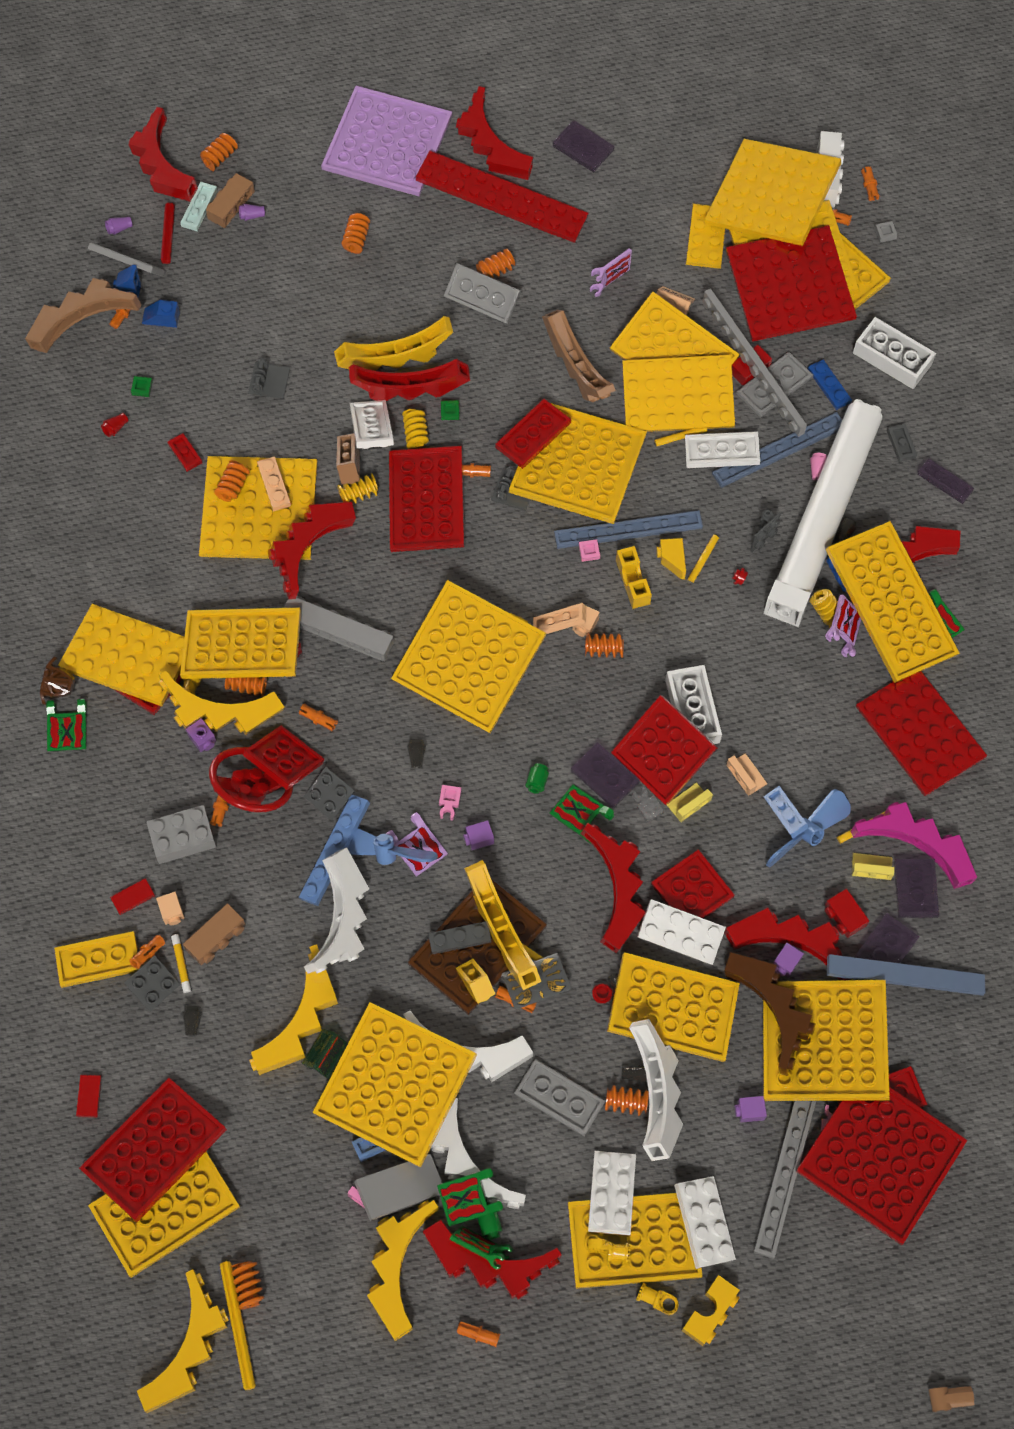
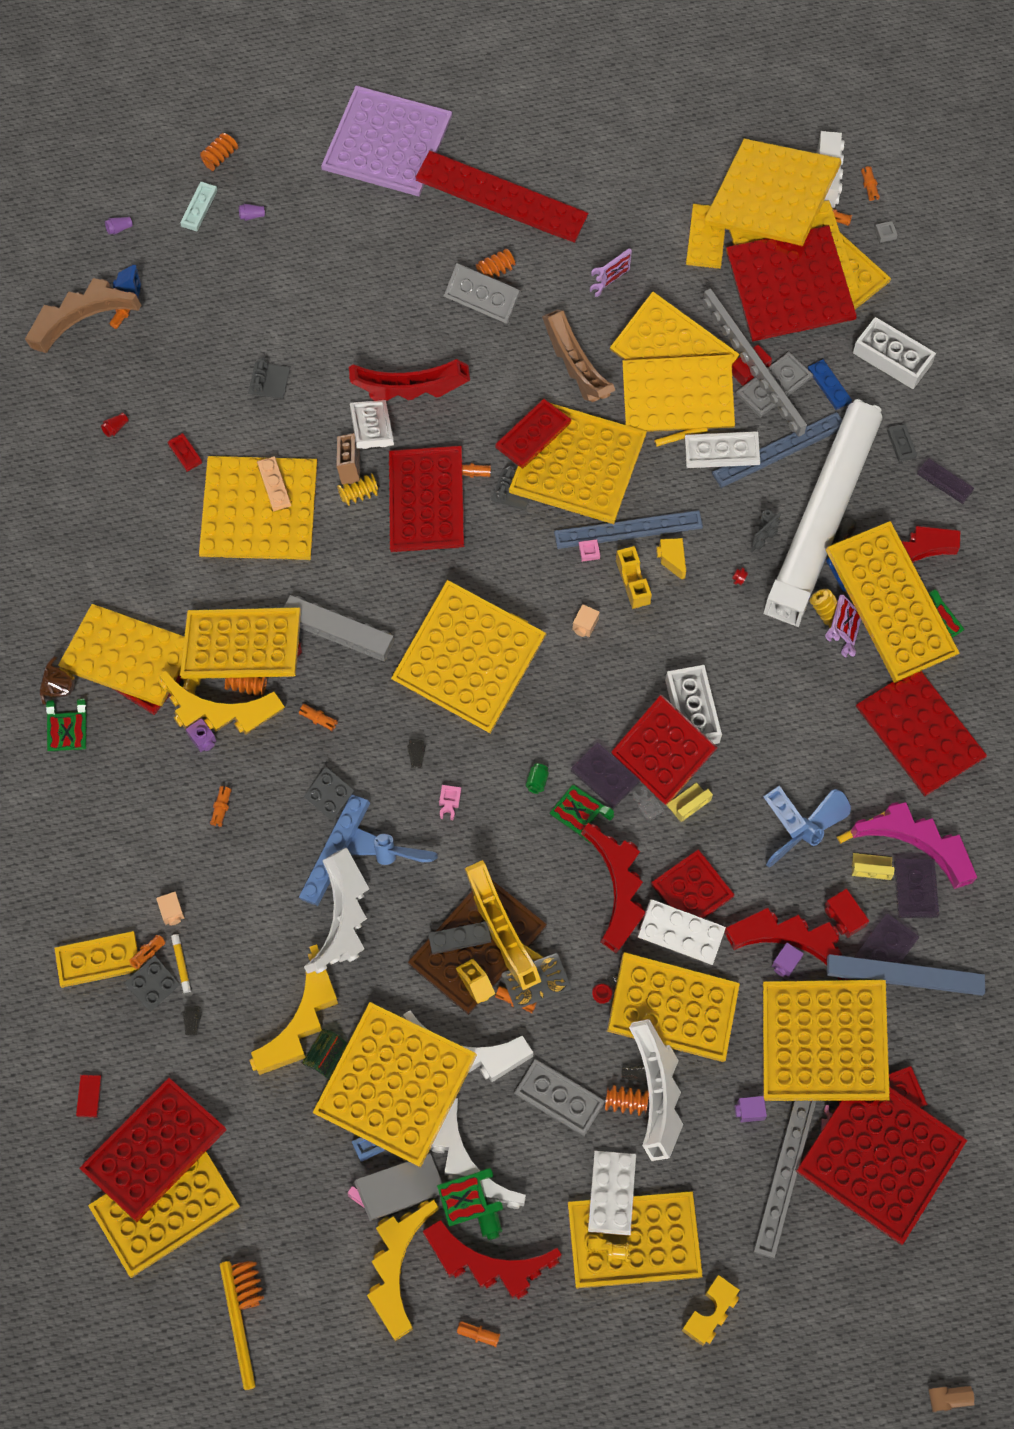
light grey tile [88,243,165,277] -> none
red tile [110,878,155,915] -> none
red arch [129,107,198,202] -> none
green plate [131,376,153,397] -> none
yellow arch [137,1269,229,1413] -> none
blue slope [142,300,180,328] -> none
light grey brick [147,805,216,864] -> none
red axle [161,203,175,264] -> none
medium nougat brick [183,903,245,965] -> none
medium nougat brick [206,173,255,228] -> none
red piece [209,747,293,812] -> none
orange piece [214,460,250,502] -> none
red plate [243,725,325,790] -> none
red arch [268,502,356,600] -> none
yellow arch [334,316,453,371] -> none
orange piece [342,213,370,254] -> none
lavender flag [386,812,448,877] -> none
yellow piece [402,409,429,449] -> none
green plate [441,400,459,420] -> none
green flag [450,1225,513,1269] -> none
red arch [456,86,533,180] -> none
medium lavender brick [463,820,494,850] -> none
light nougat plate [533,603,586,634] -> none
clear purple plate [553,120,614,173] -> none
orange piece [585,633,624,658] -> none
yellow connector [636,1282,679,1315] -> none
light nougat panel [656,286,695,316] -> none
white plate [674,1176,736,1269] -> none
yellow bar [688,535,719,583] -> none
reddish brown arch [724,952,816,1076] -> none
light nougat panel [726,753,767,796] -> none
bright pink cone [810,453,827,480] -> none

